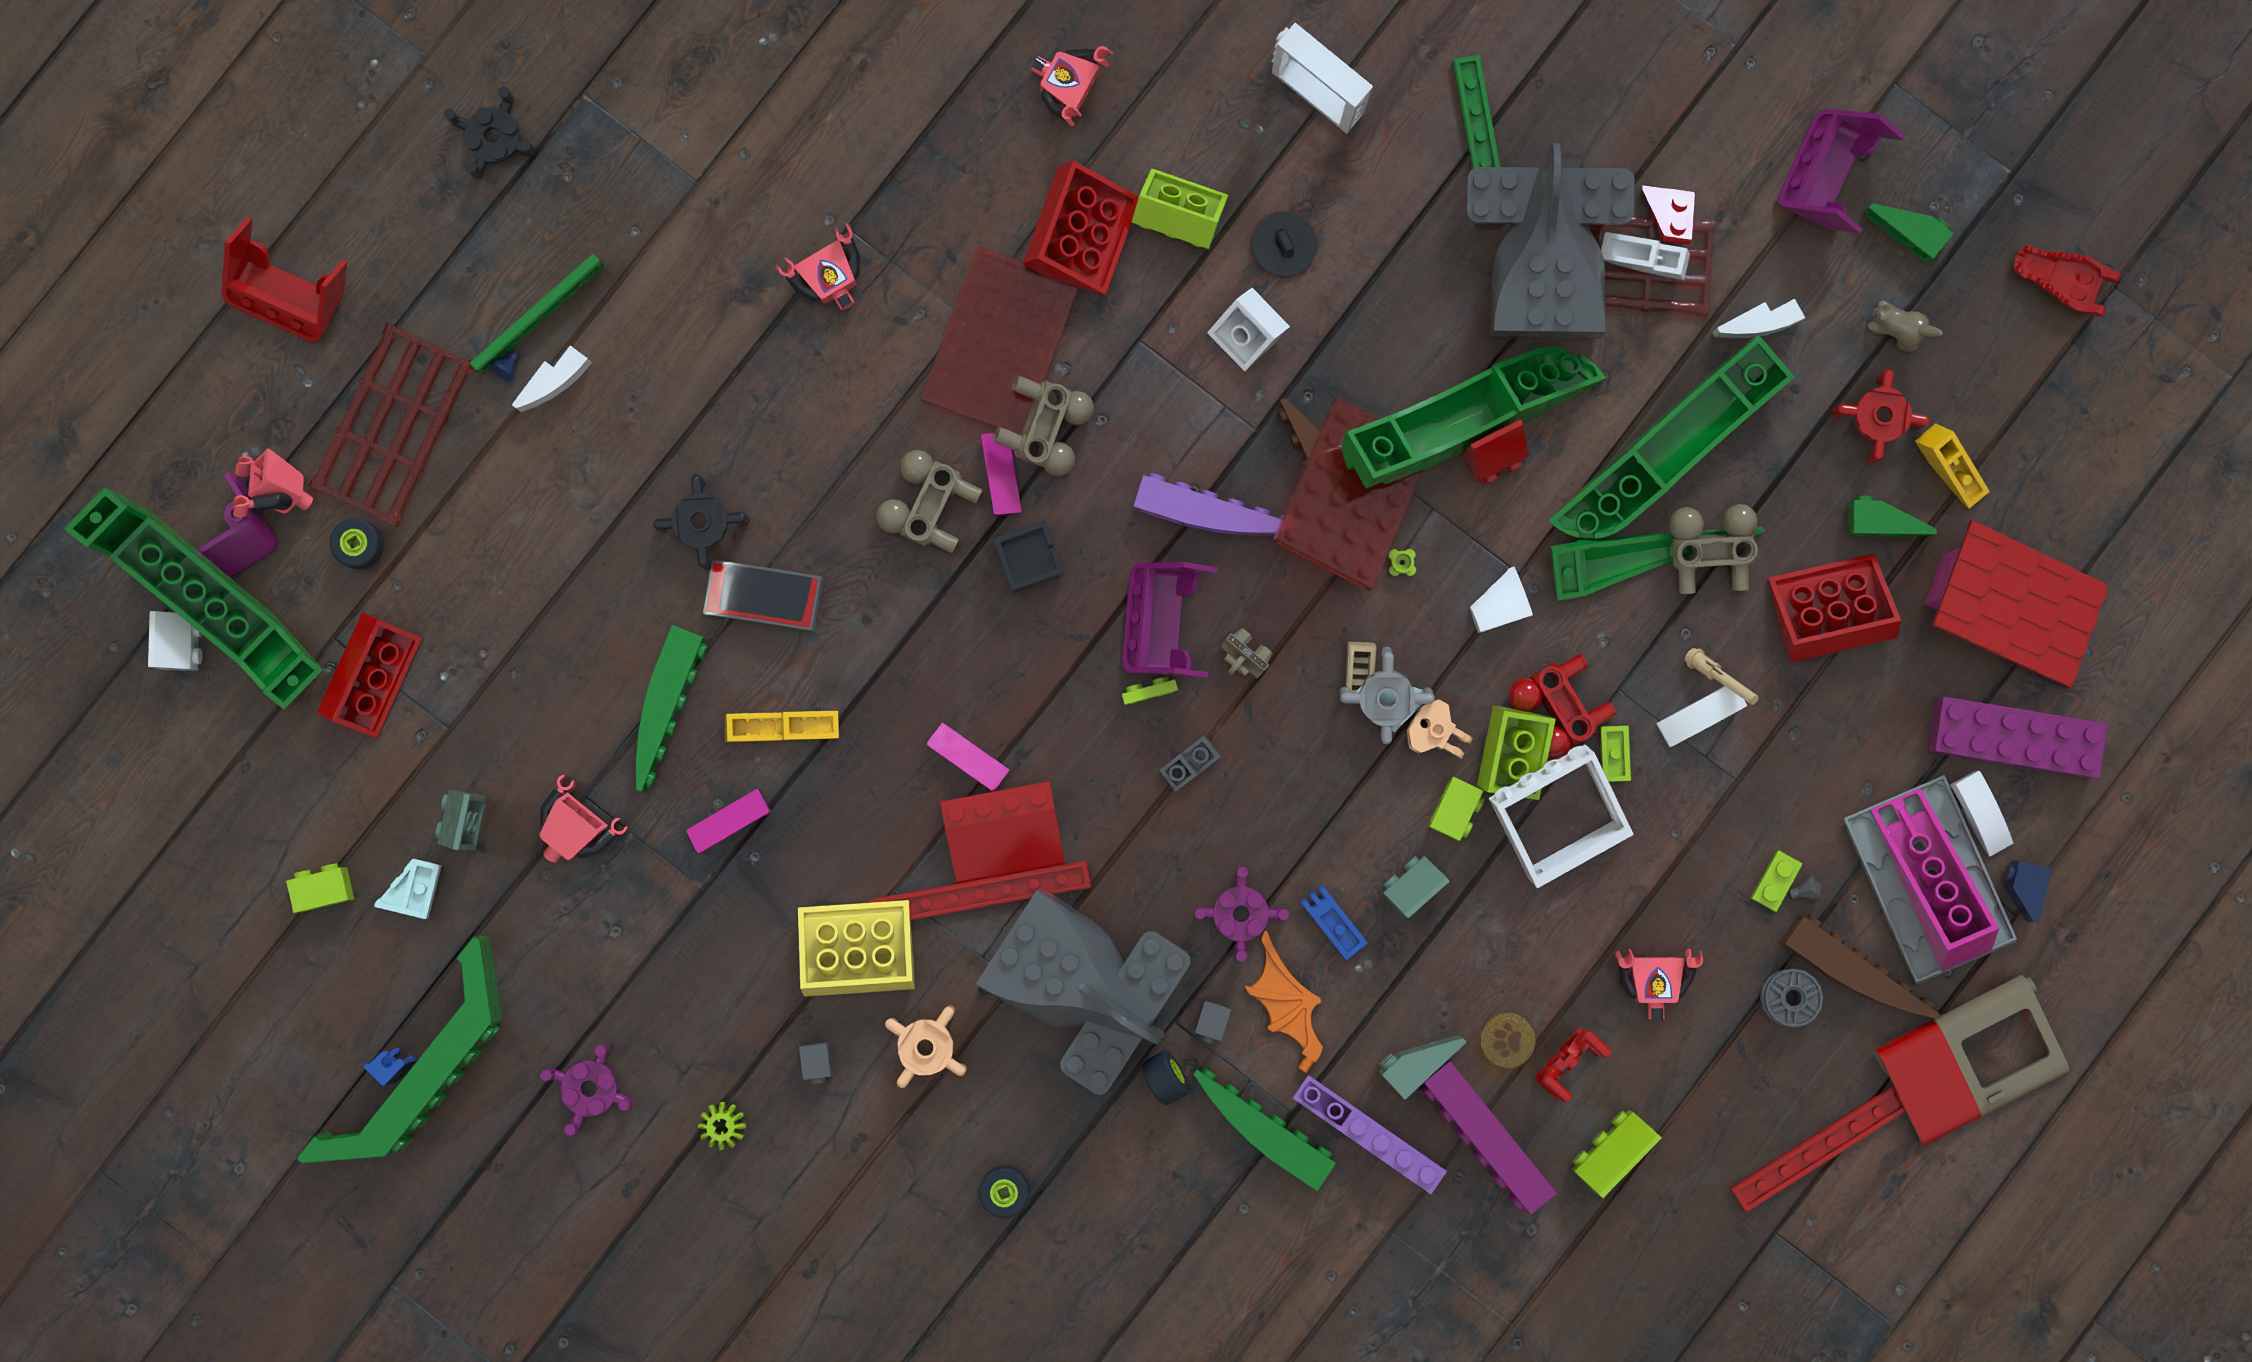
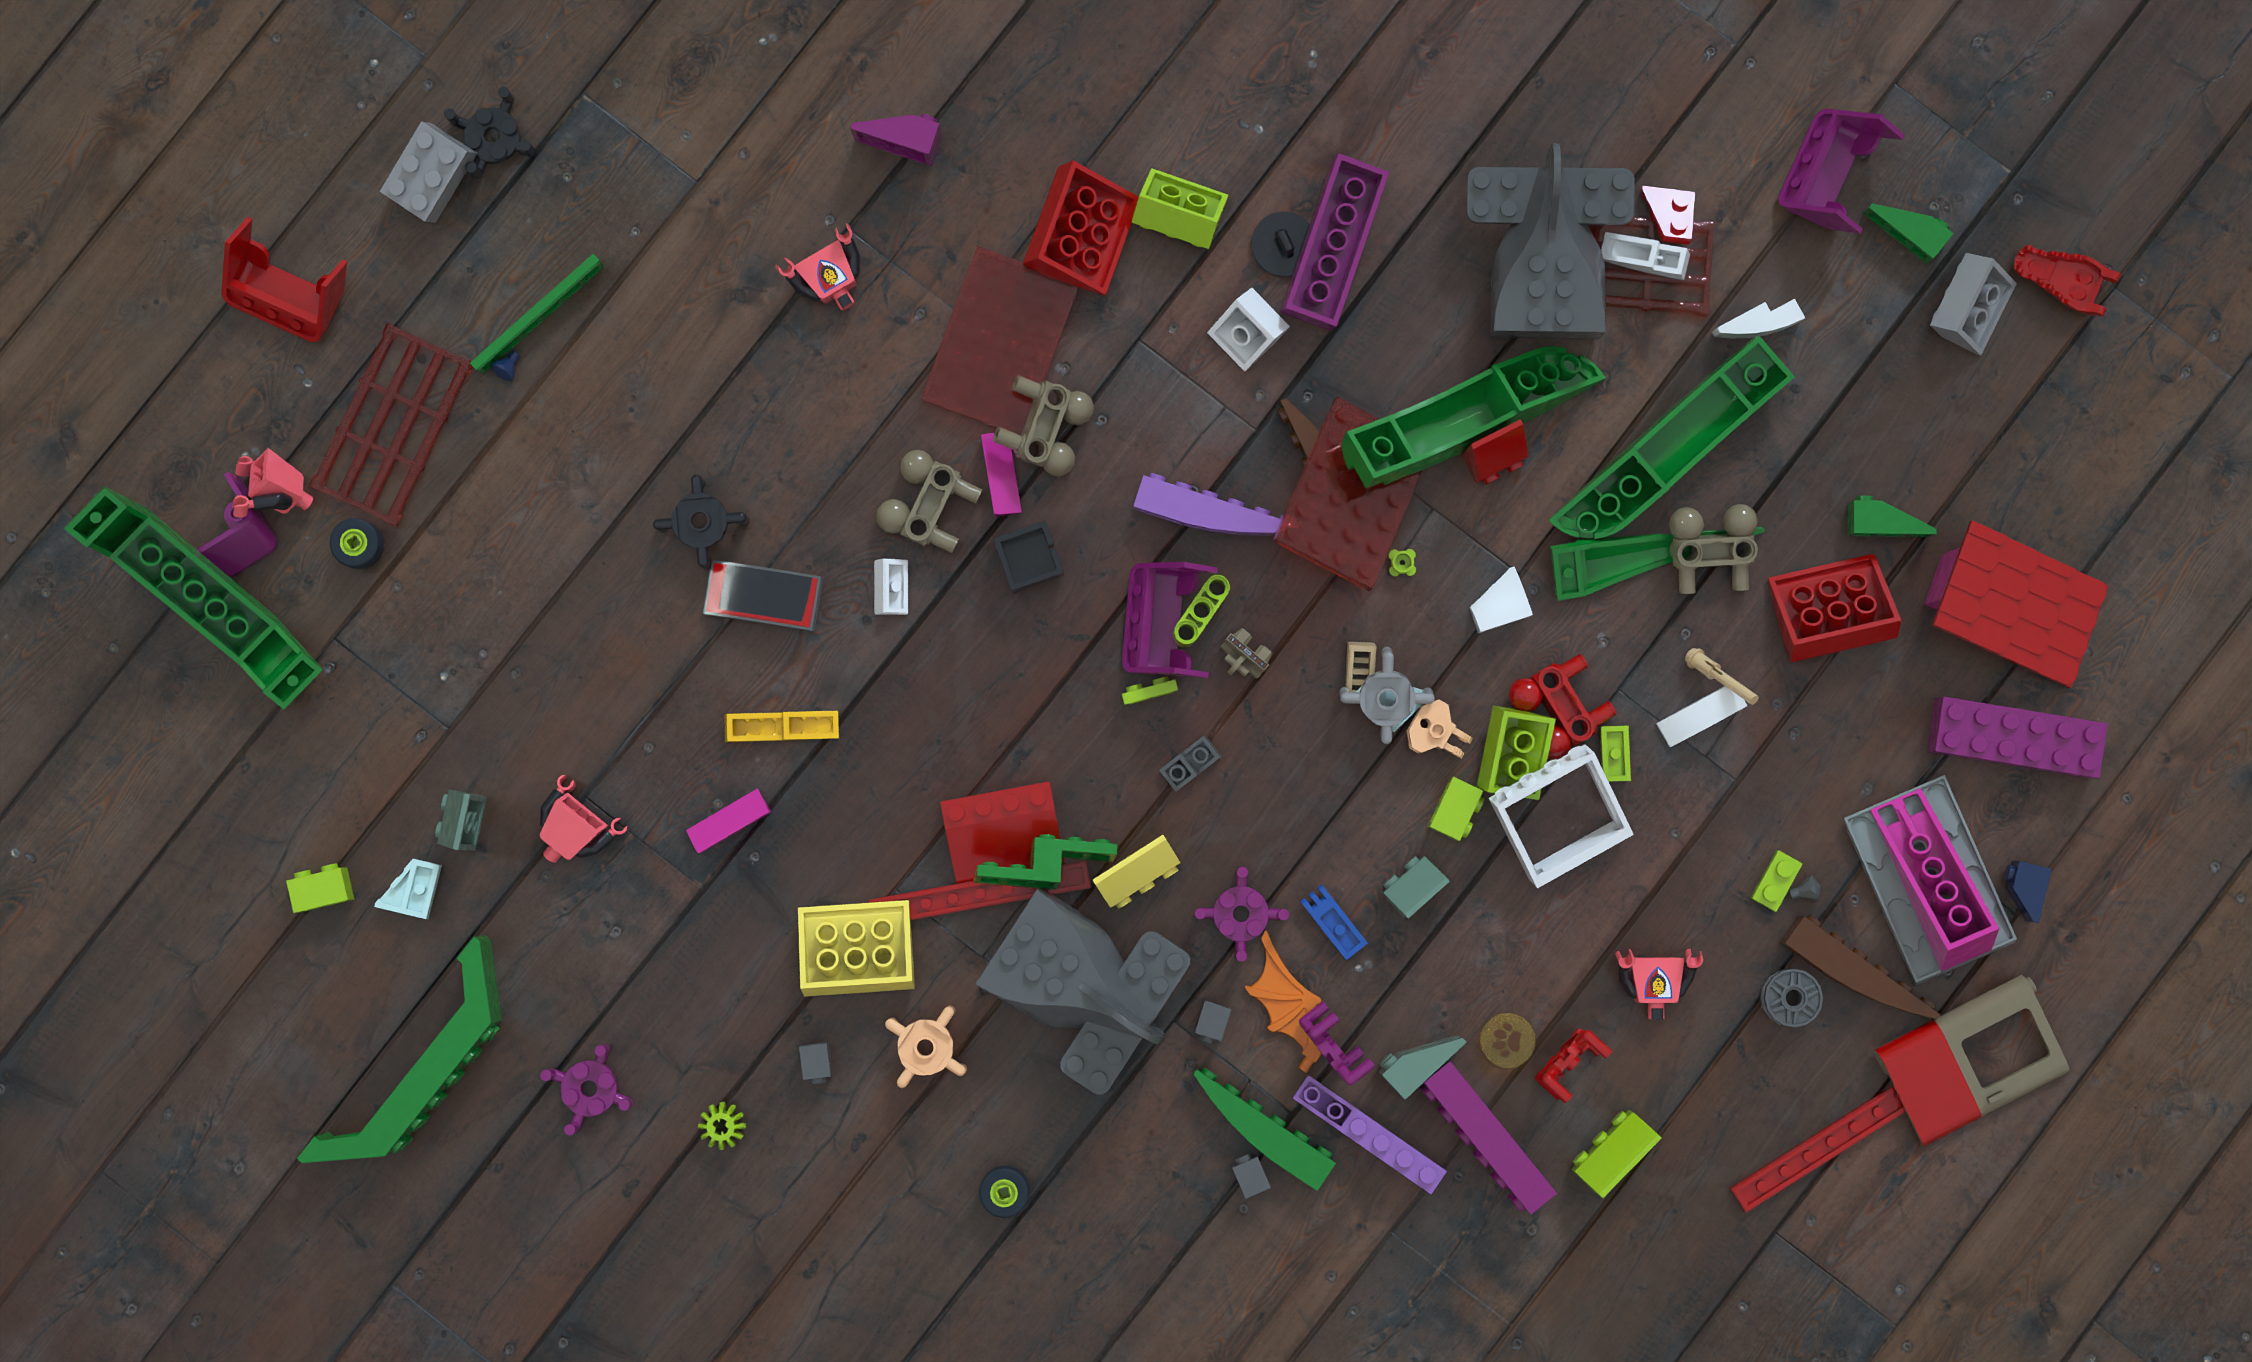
white slope [148,611,202,671] -> none
red slope [316,612,422,738] -> none
blue hinge [363,1048,417,1086] -> none
white slope [512,346,592,412] -> none
green slope [636,625,708,792] -> none
dark pink slope [926,722,1010,792] -> none
coral torso [1031,46,1113,126] -> none
black wheel [1142,1050,1189,1106] -> none
white window [1271,23,1373,134] -> none
green tile [1452,55,1500,169] -> none
red plate [1831,369,1930,465] -> none
dark tan animal [1867,300,1943,352] -> none
yellow slope [1915,423,1990,509] -> none
white slope [1950,771,2013,857] -> none
none -> light grey brick [380,121,477,223]
none -> magenta slope [850,114,942,167]
none -> white slope [874,559,908,615]
none -> green bracket [974,834,1117,890]
none -> light yellow slope [1093,835,1180,909]
none -> lime beam [1172,575,1230,647]
none -> dark grey brick [1231,1153,1271,1199]
none -> magenta brick [1280,153,1389,331]
none -> magenta plate [1299,1001,1376,1085]
none -> light grey slope [1930,253,2017,356]

